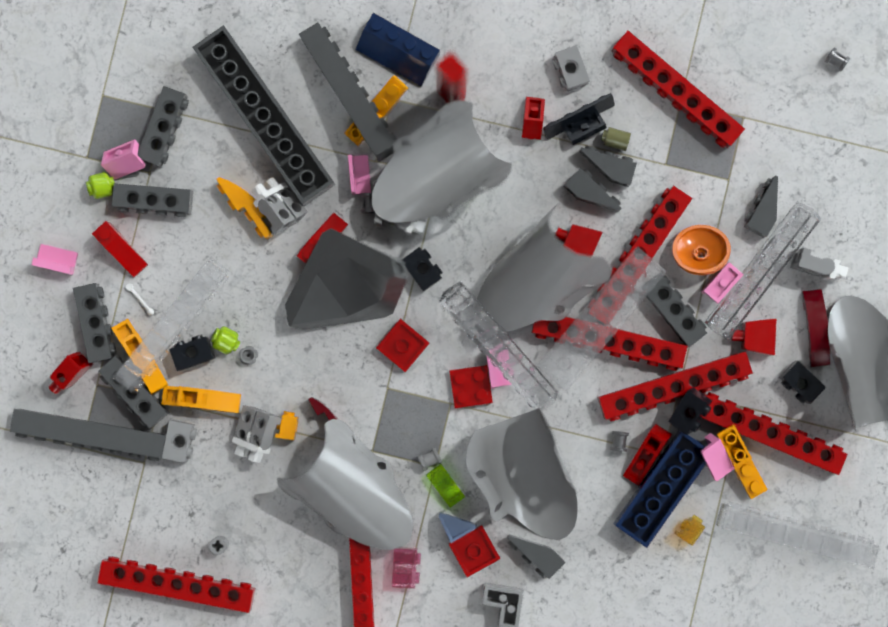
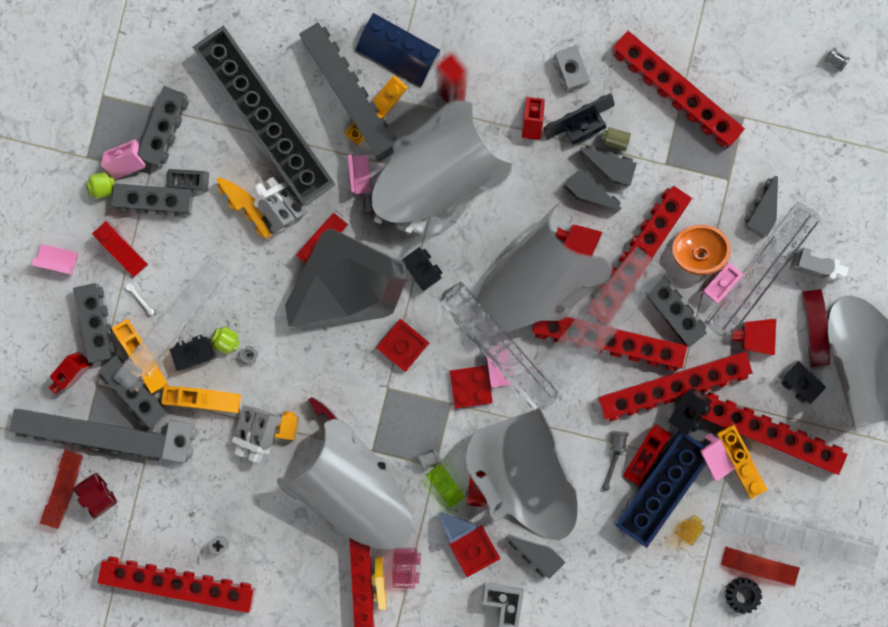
none -> clear red slope [40,449,84,529]
none -> dark red brick [73,473,118,519]
none -> dark grey slope [167,169,209,191]
none -> yellow wing [371,556,387,610]
none -> red torso [466,470,487,508]
none -> dark grey hinge [602,452,620,491]
none -> clear red slope [720,546,800,586]
none -> black tyre [725,577,763,614]

